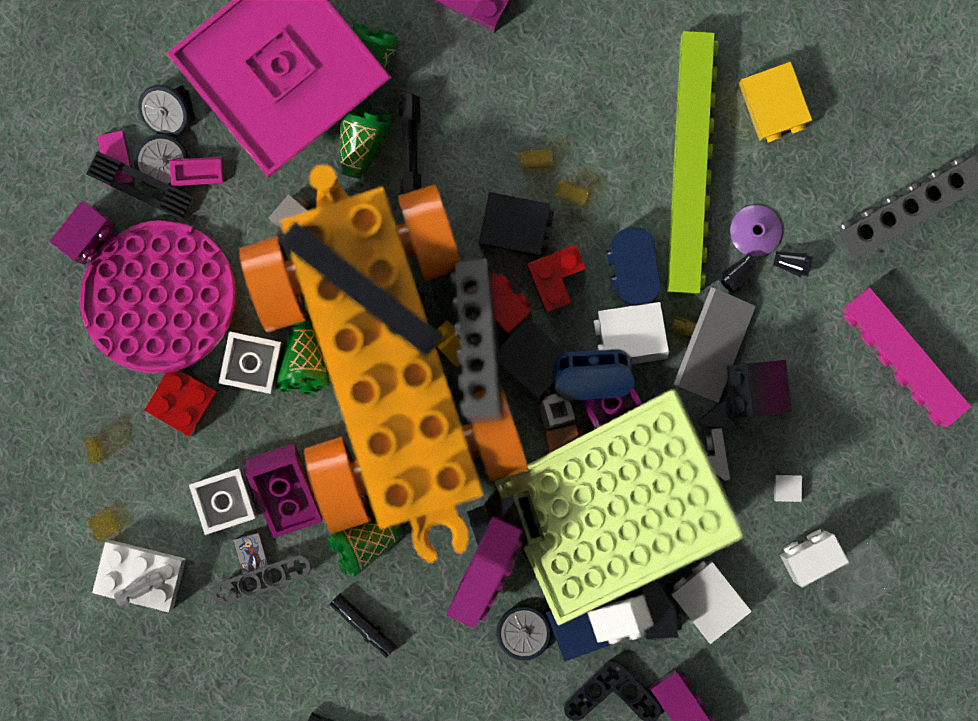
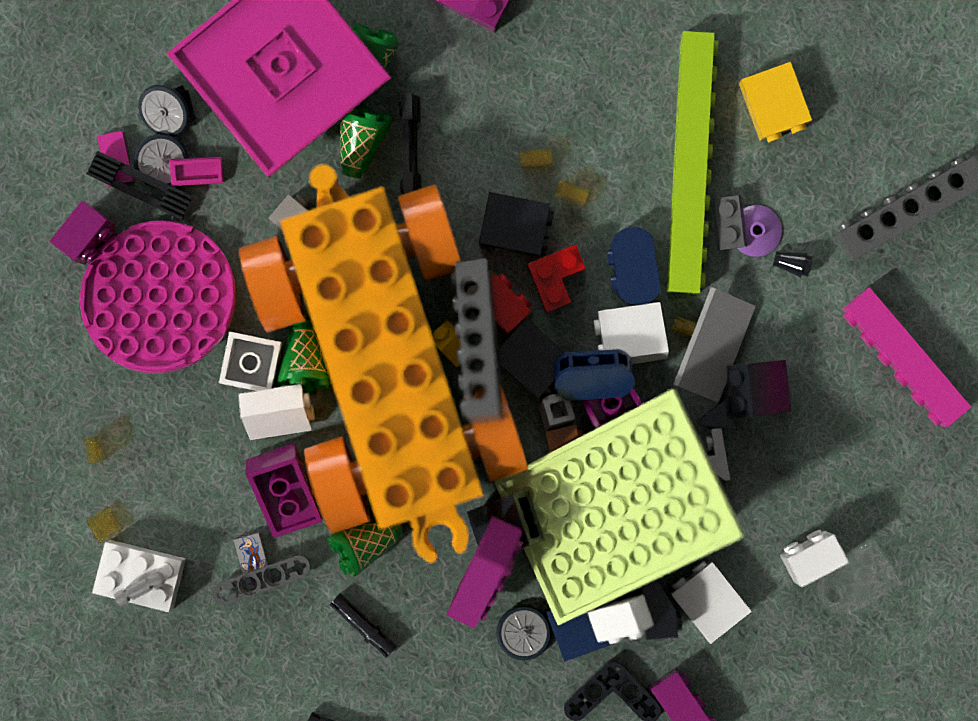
red brick [144,369,219,437] -> none
white brick [189,467,259,535] -> none
black beam [278,220,444,358] -> none
black cone [719,255,757,293] -> none
white tile [774,475,802,502] -> none
none -> white brick [239,384,315,440]
none -> dark grey plate [714,195,747,250]

